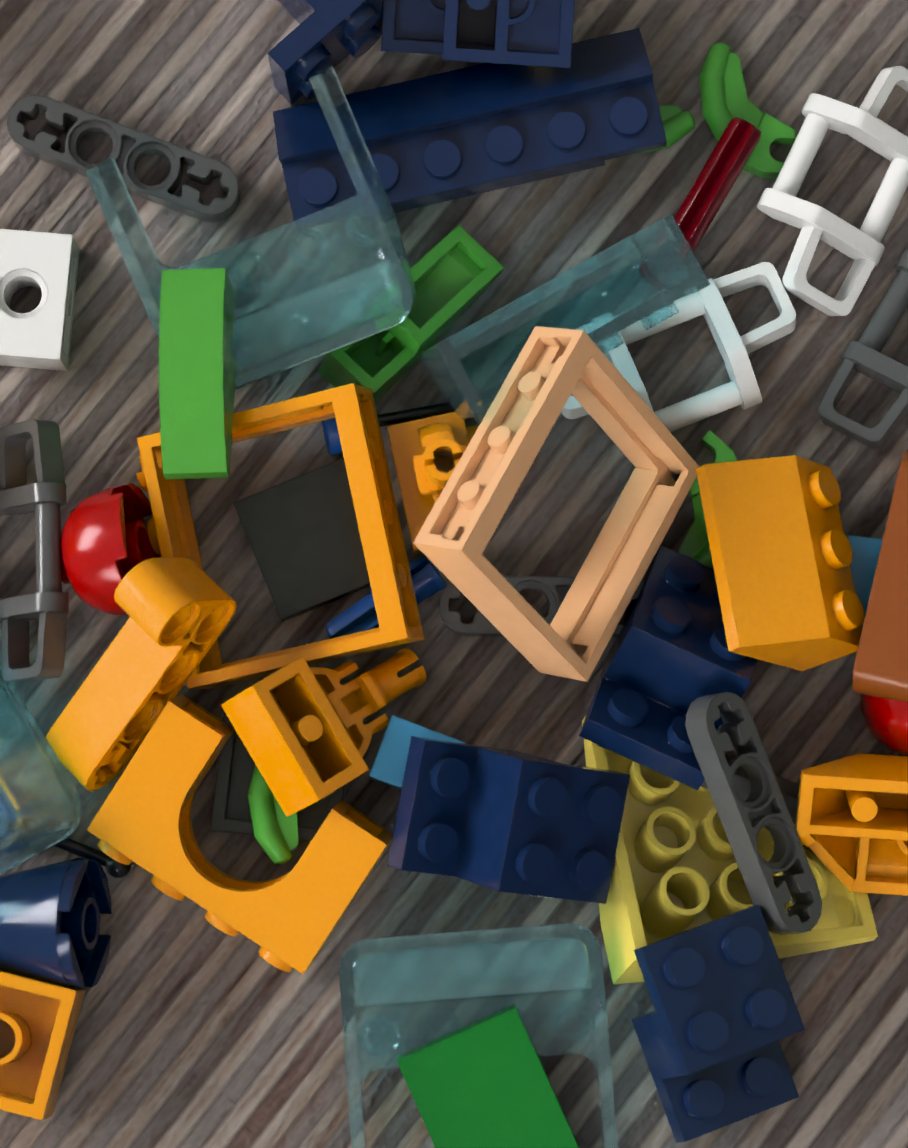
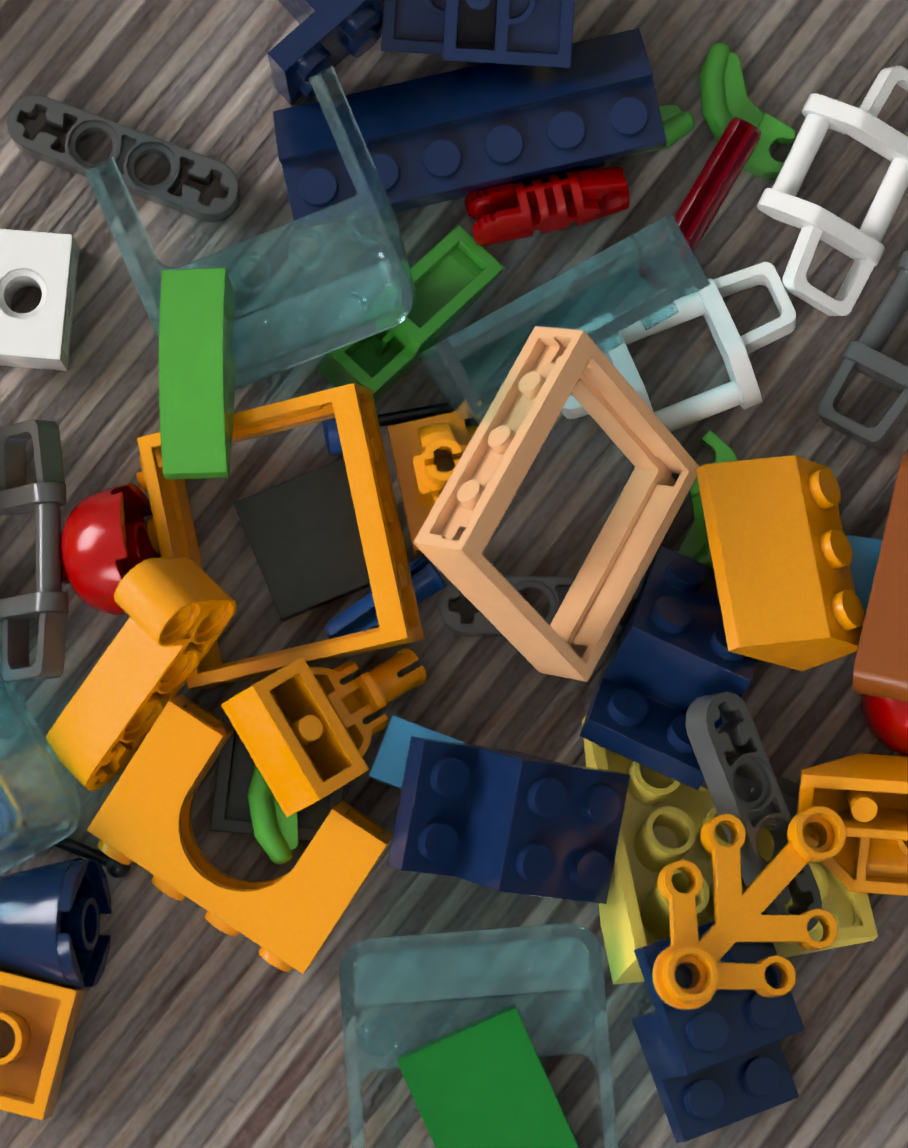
none -> red hinge [464,167,630,246]
none -> light orange plant [652,806,846,1010]

